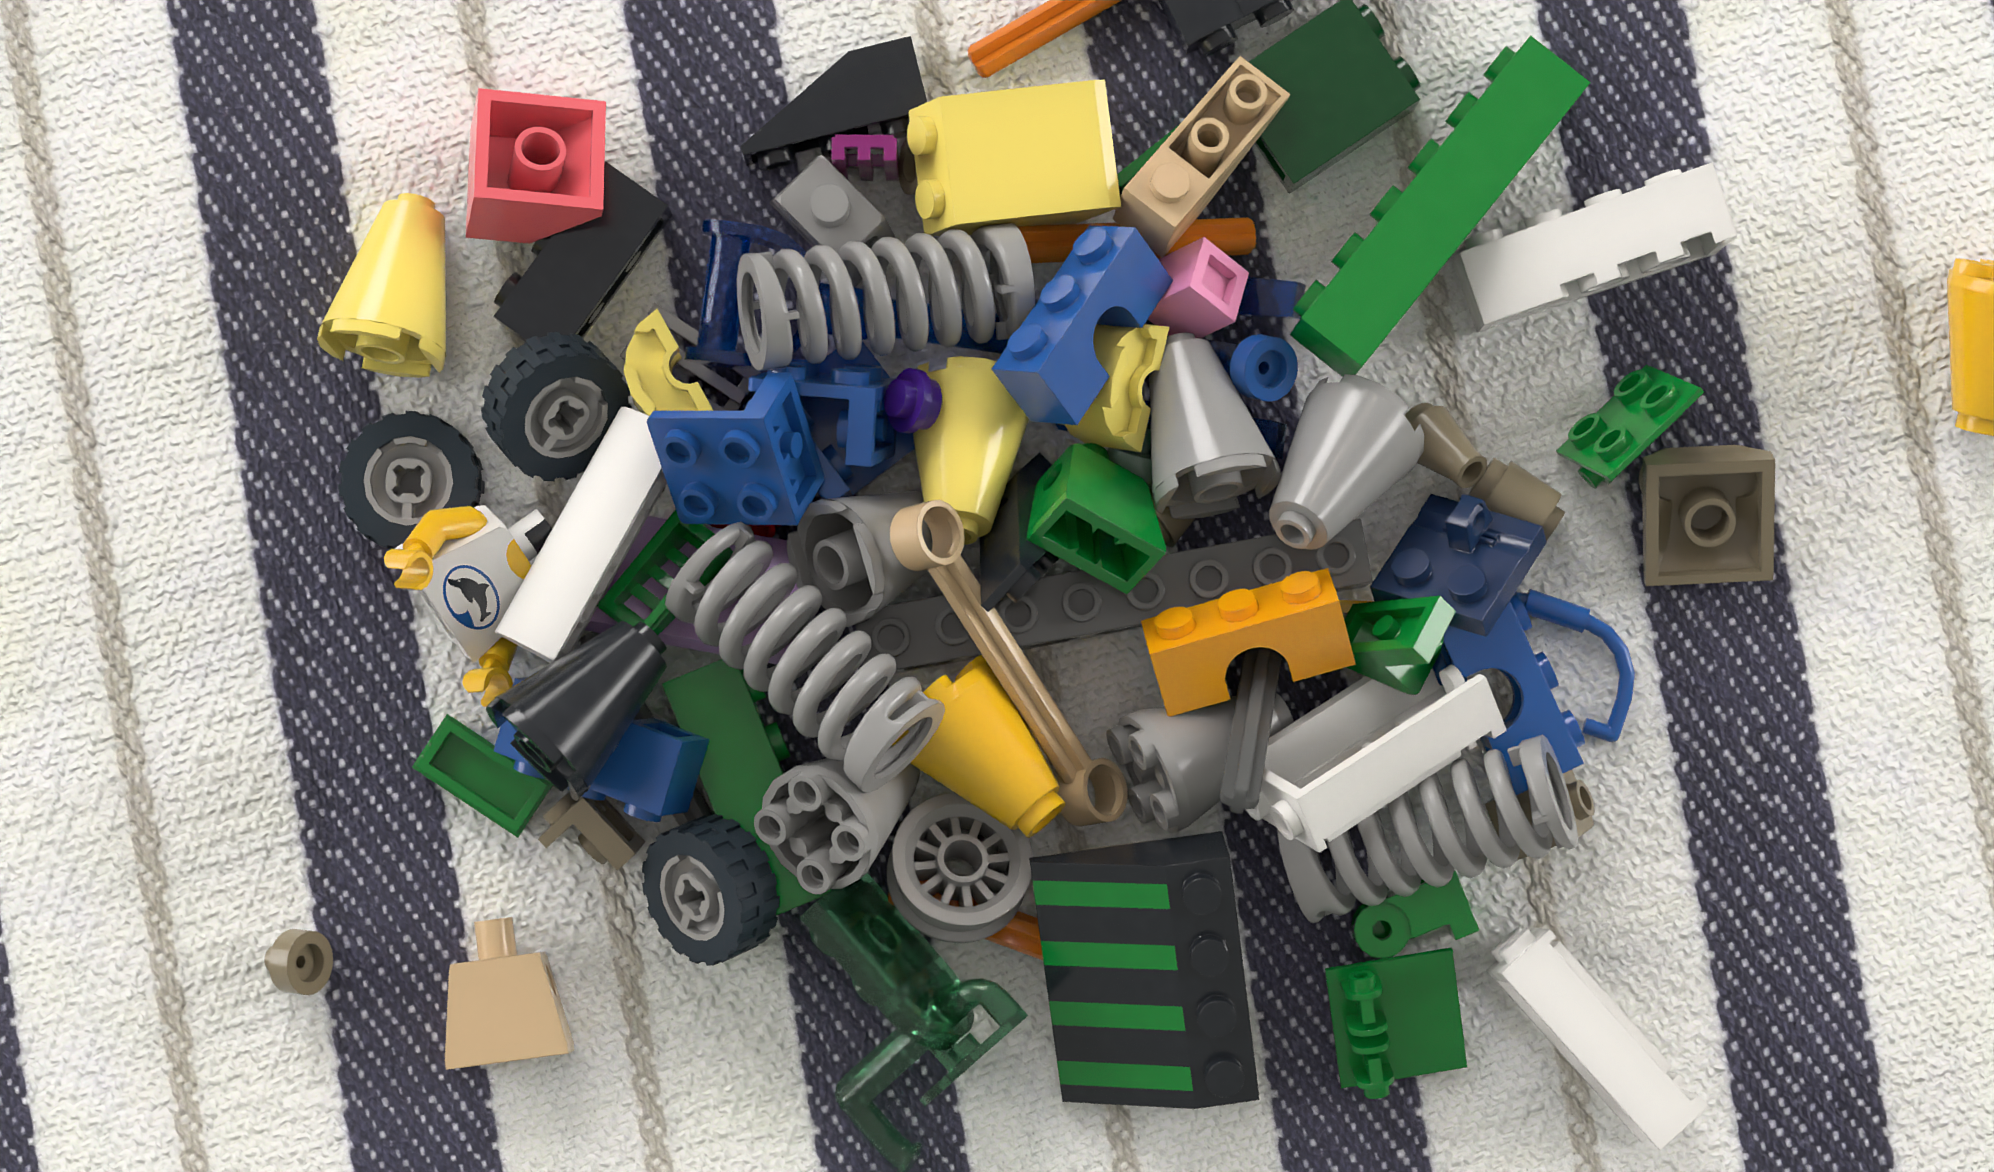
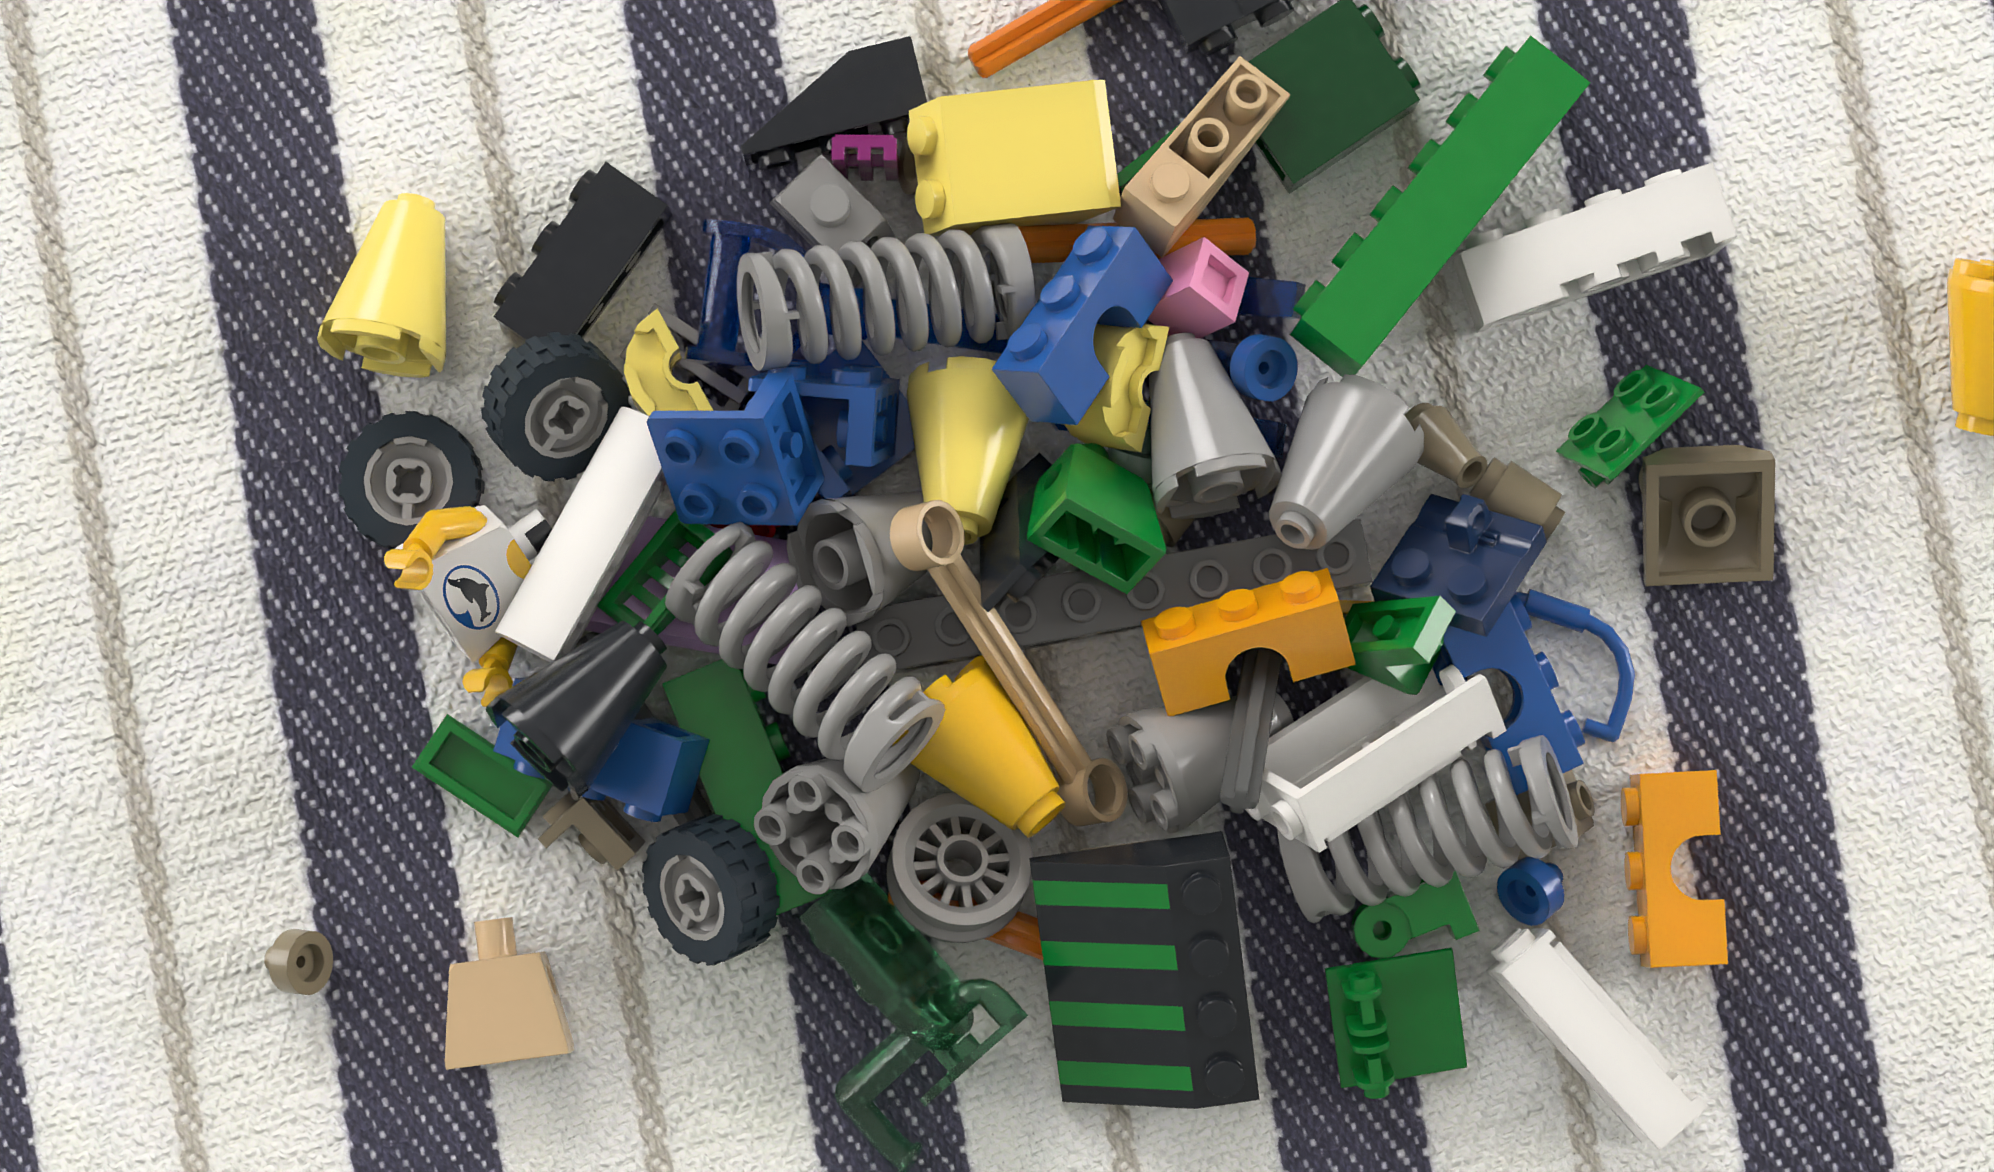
coral slope [466,88,606,244] -> none
dark purple plate [884,368,942,434] -> none
none -> blue tile [1497,857,1564,926]
none -> light orange arch [1621,770,1728,968]

